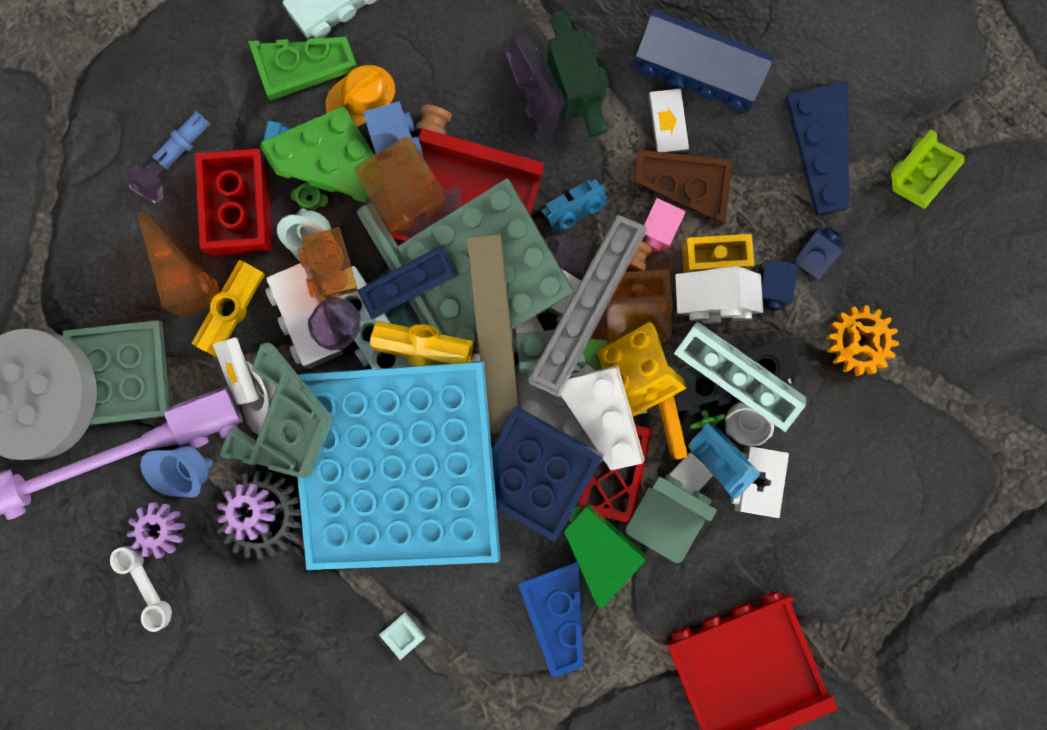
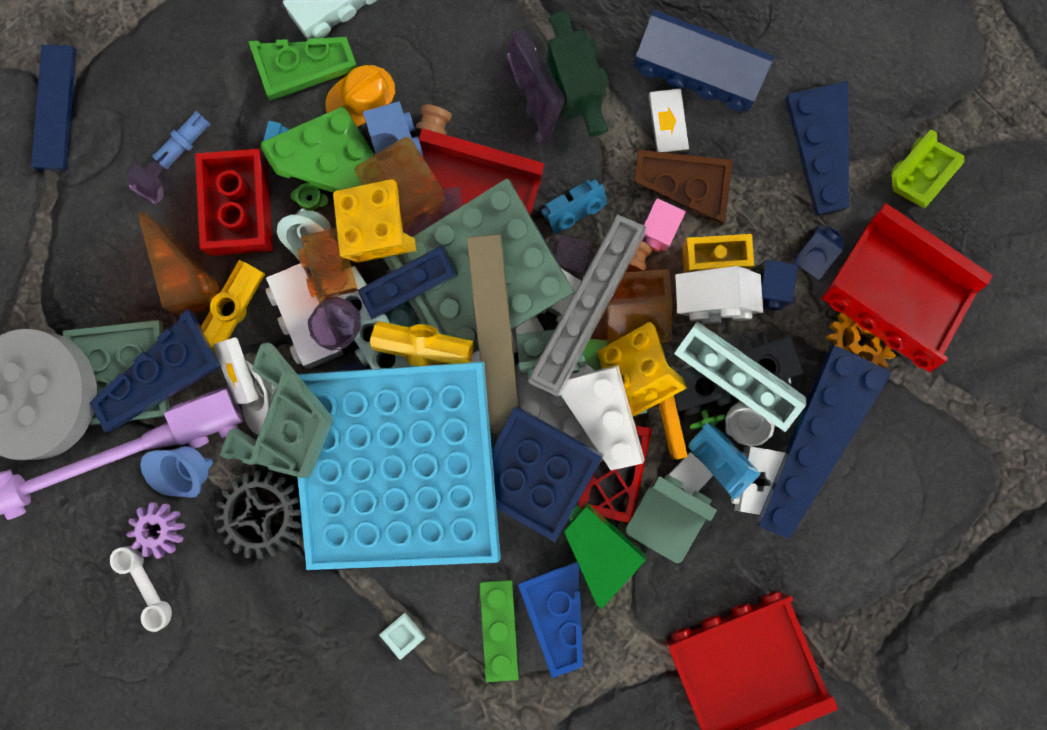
lavender gear [217,484,276,540] -> none
none -> dark blue tile [31,44,77,171]
none -> dark blue wing [90,309,222,432]
none -> yellow bracket [333,179,416,263]
none -> bright green plate [480,579,519,682]
none -> dark blue wing [756,345,892,539]
none -> red panel [821,203,993,373]

